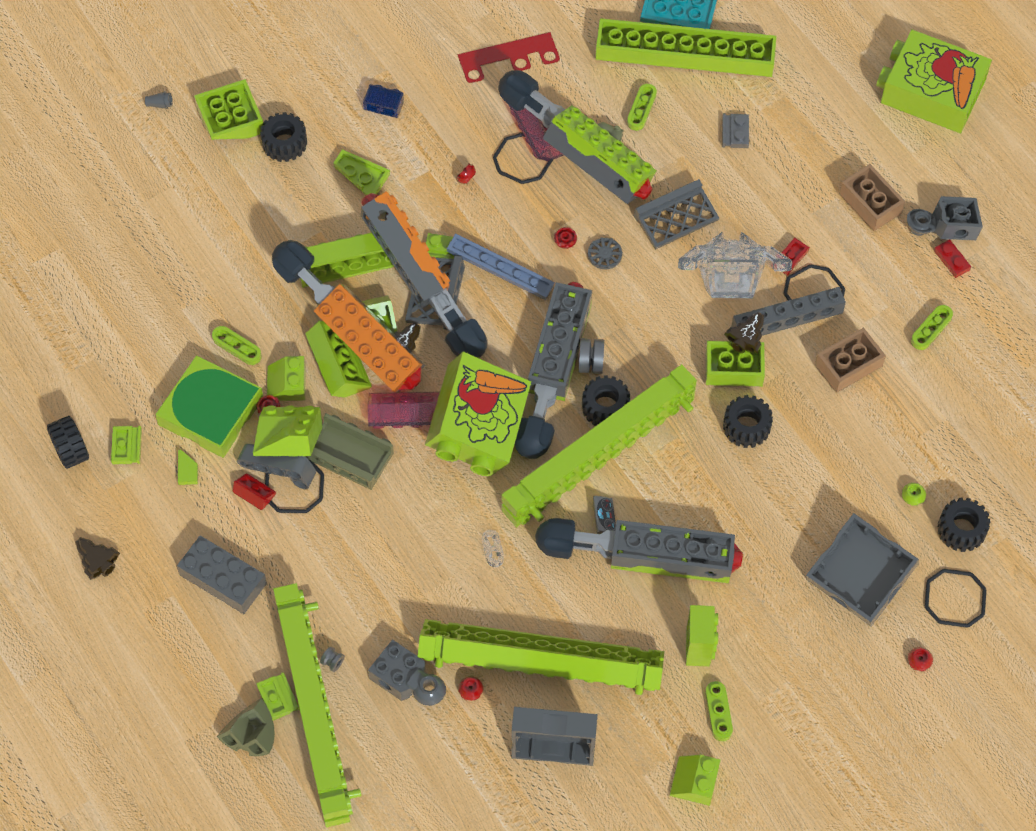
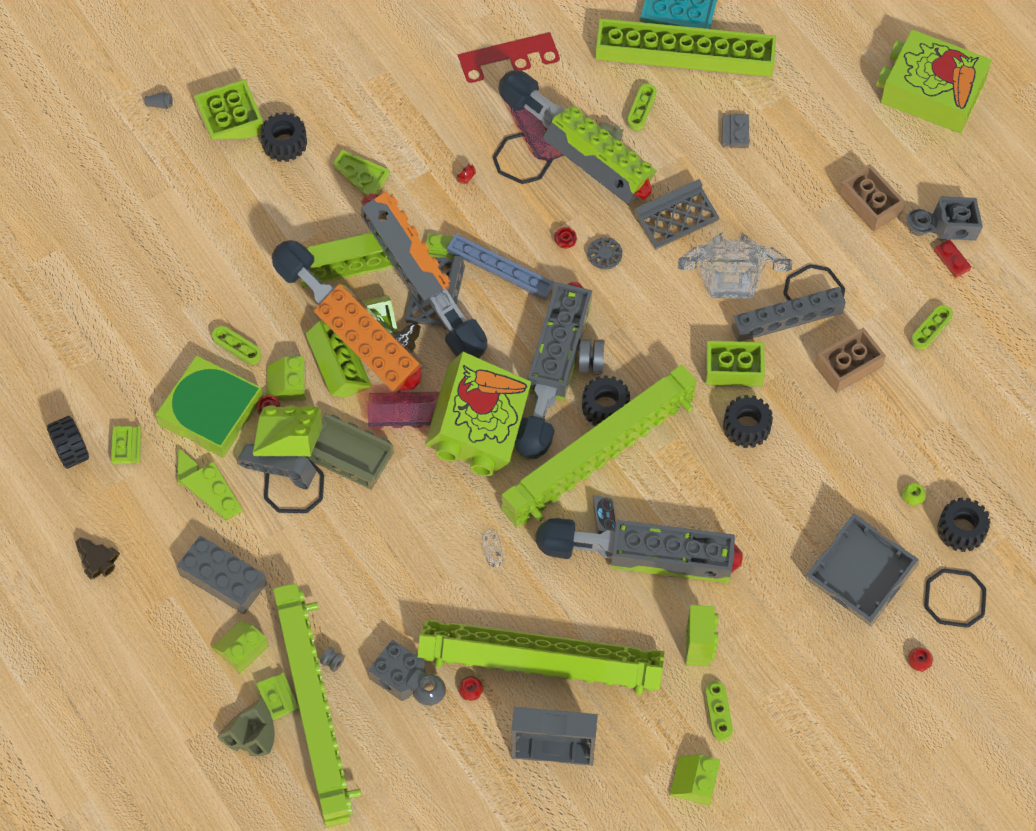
red slope [233,473,276,510] -> none
clear blue brick [363,84,404,118] -> none
dark brown rock [724,312,764,353] -> none
red plate [772,237,810,276] -> none
none -> lime wing [179,462,243,521]
none -> lime slope [212,620,269,674]

